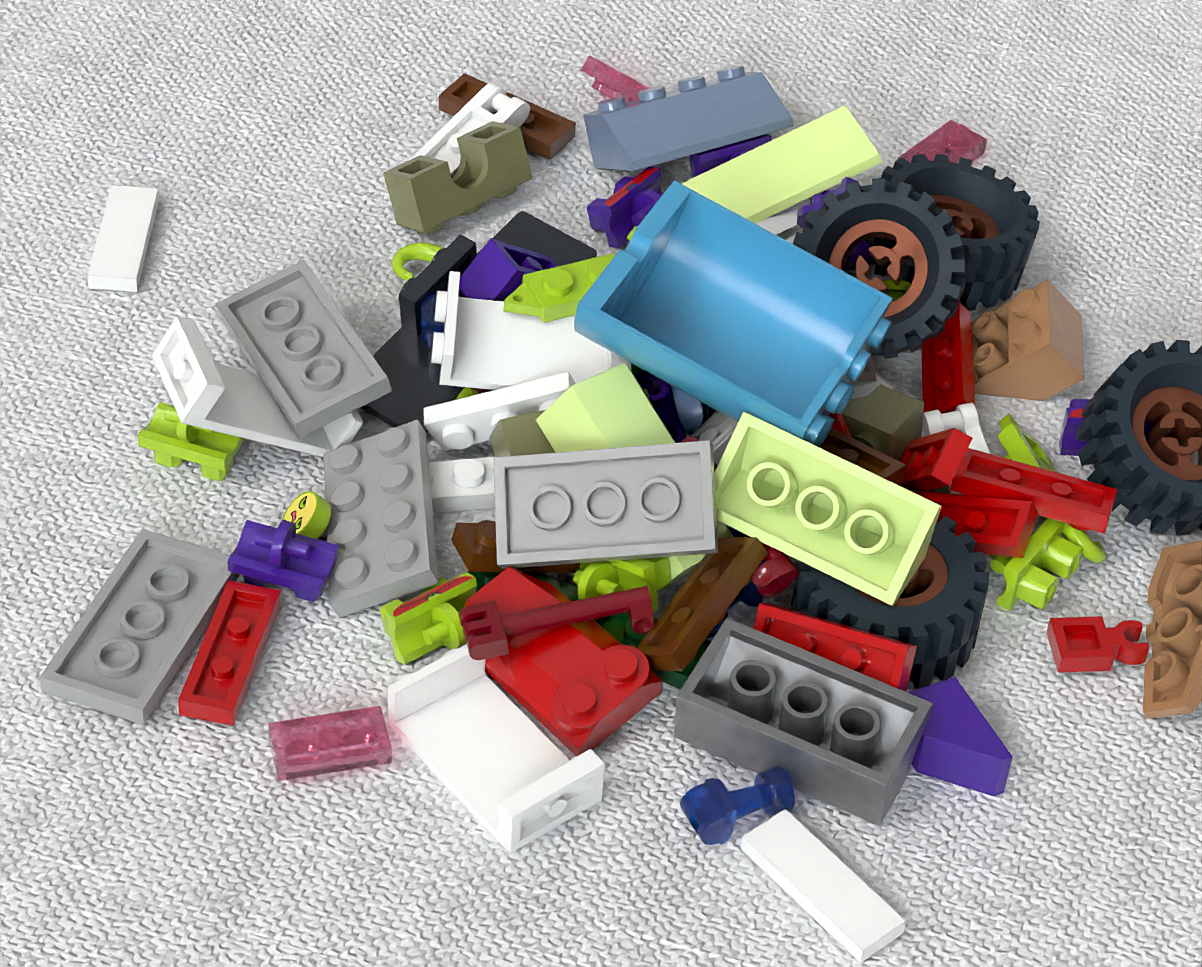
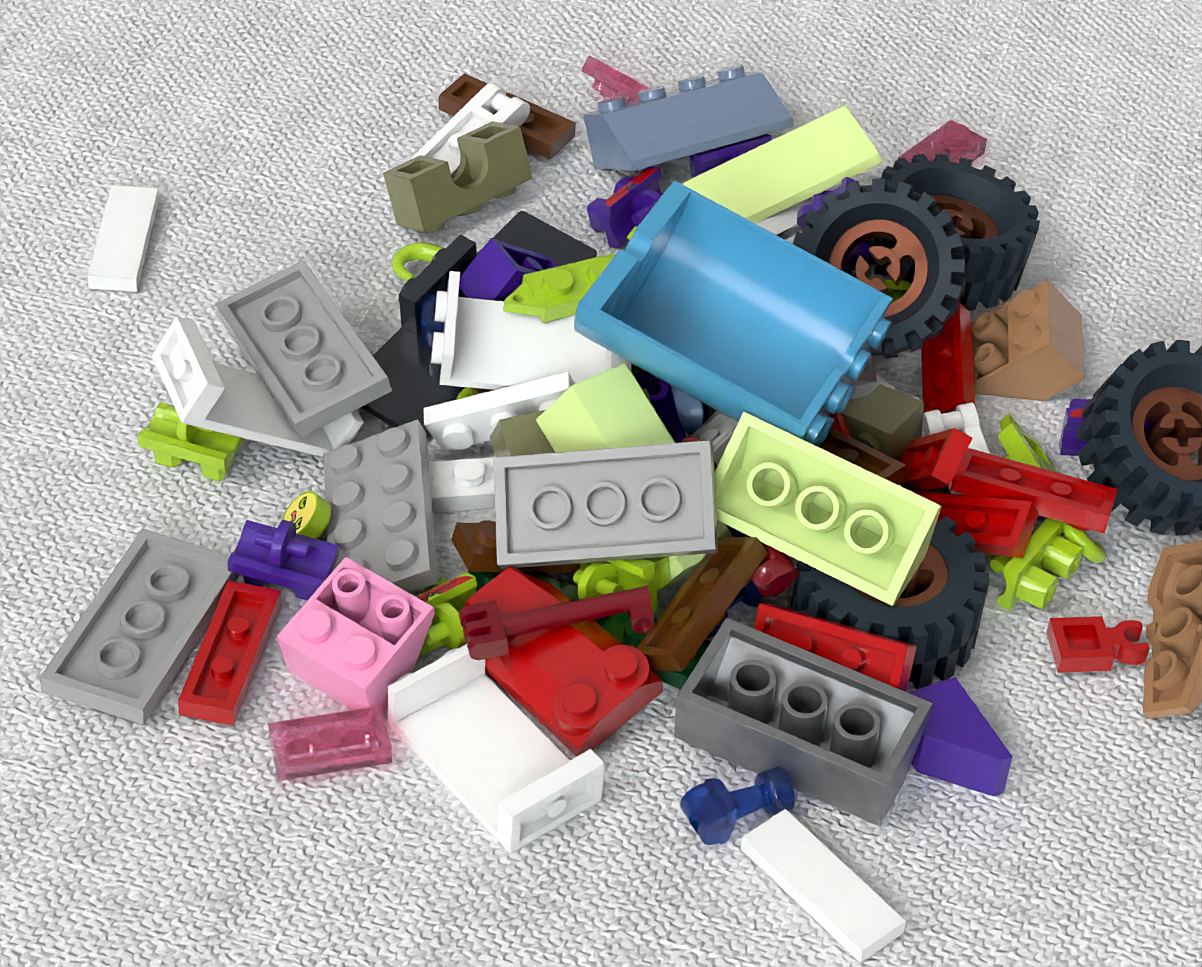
none -> bright pink slope [276,557,435,723]

